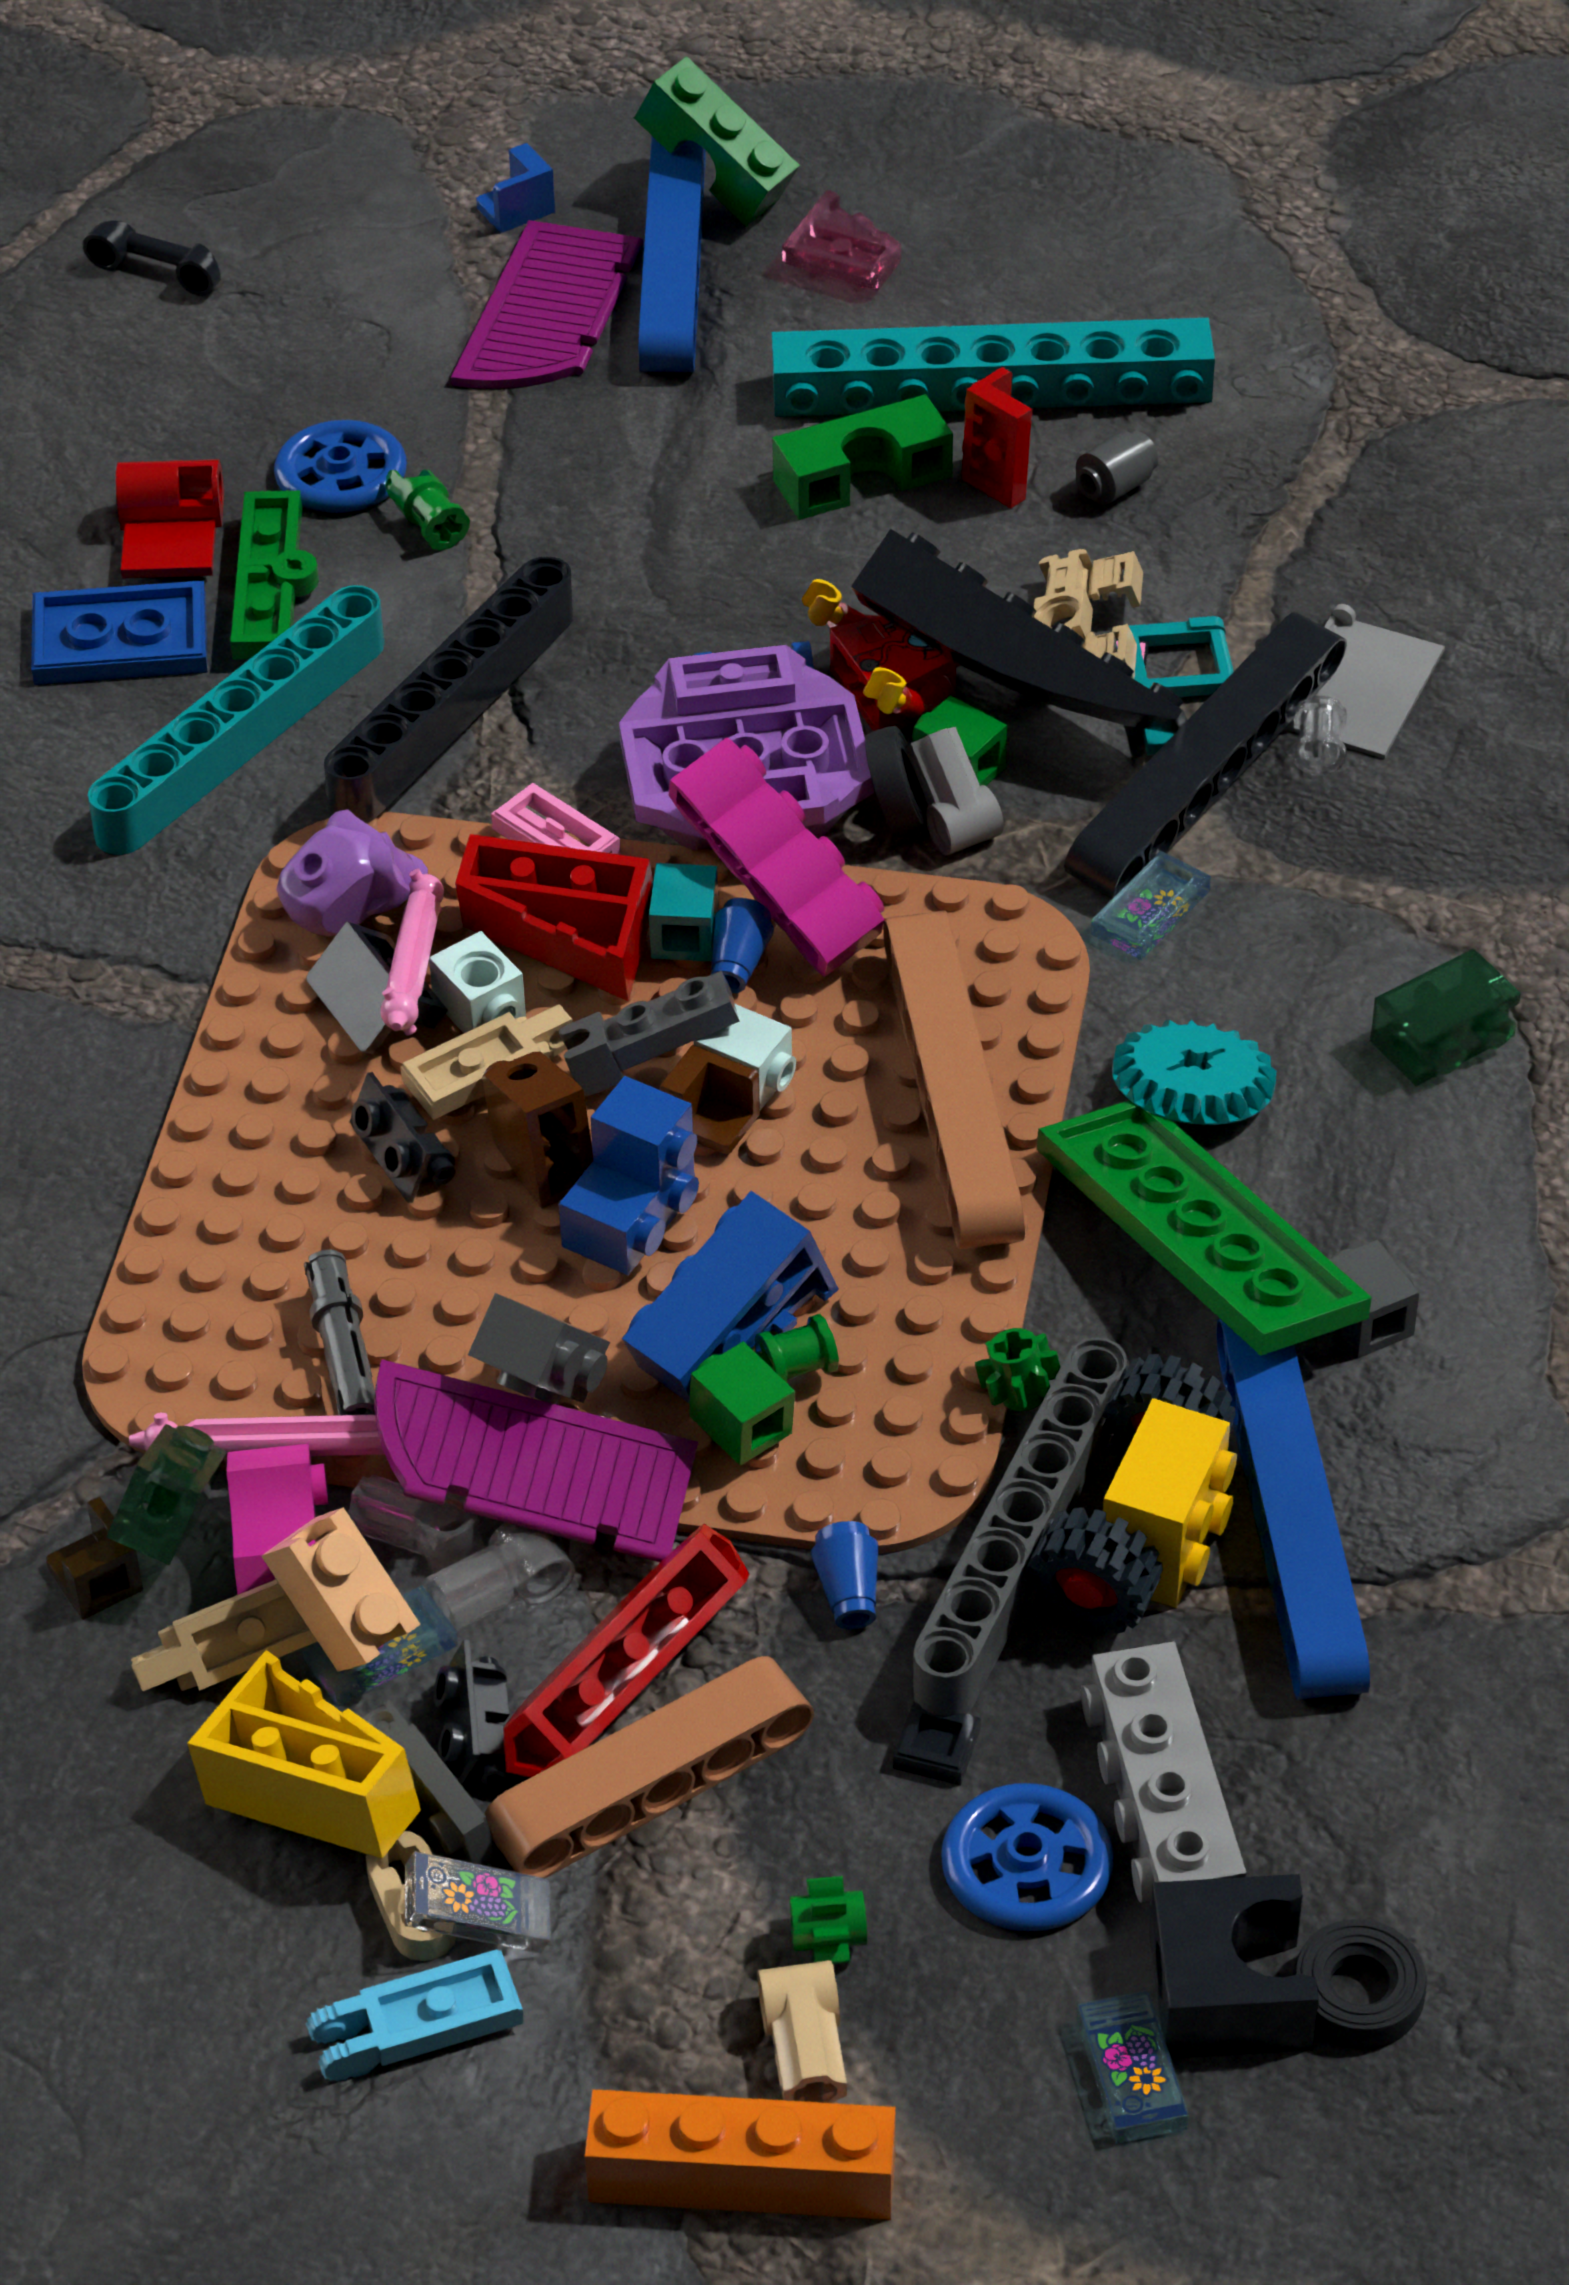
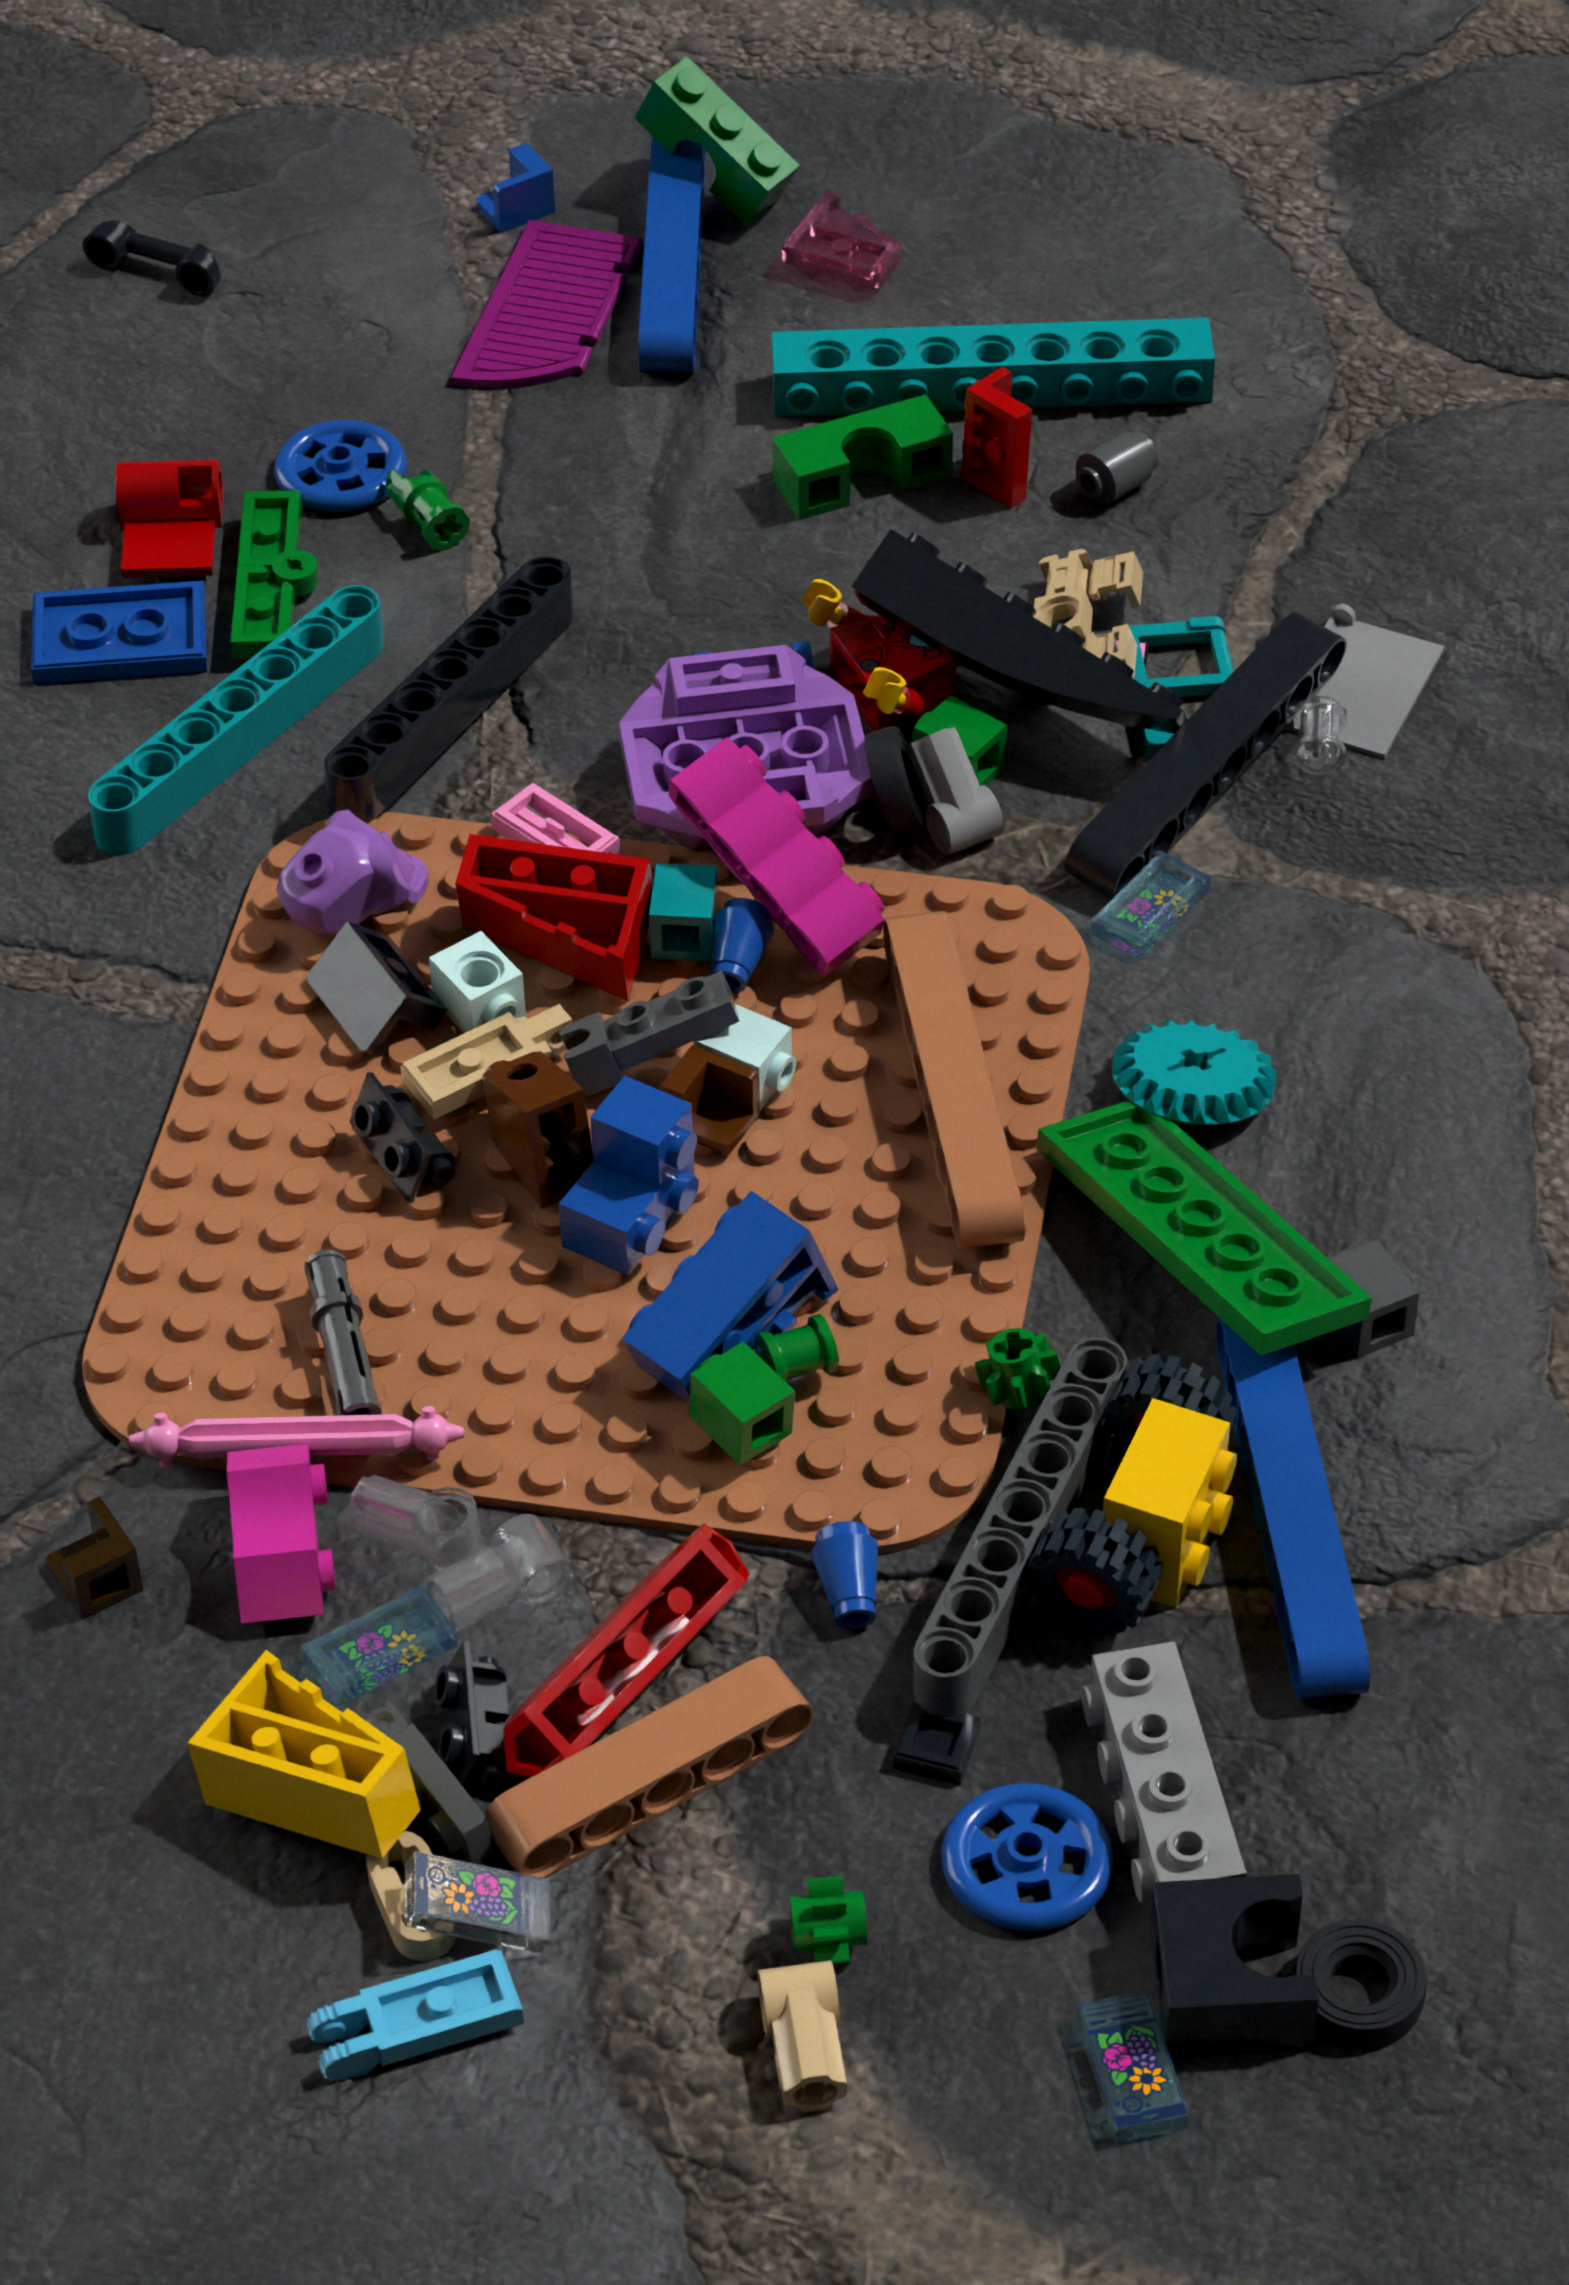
clear green brick [106,1424,228,1566] -> none
tan hinge [131,1579,318,1691] -> none
light nougat brick [261,1507,421,1672] -> none
magenta piece [374,1359,698,1563] -> none
bright pink wheel [380,869,444,1035] -> none
dark grey brick [468,1293,610,1405] -> none
orange brick [585,2089,896,2220] -> none
clear green brick [1370,948,1521,1086] -> none

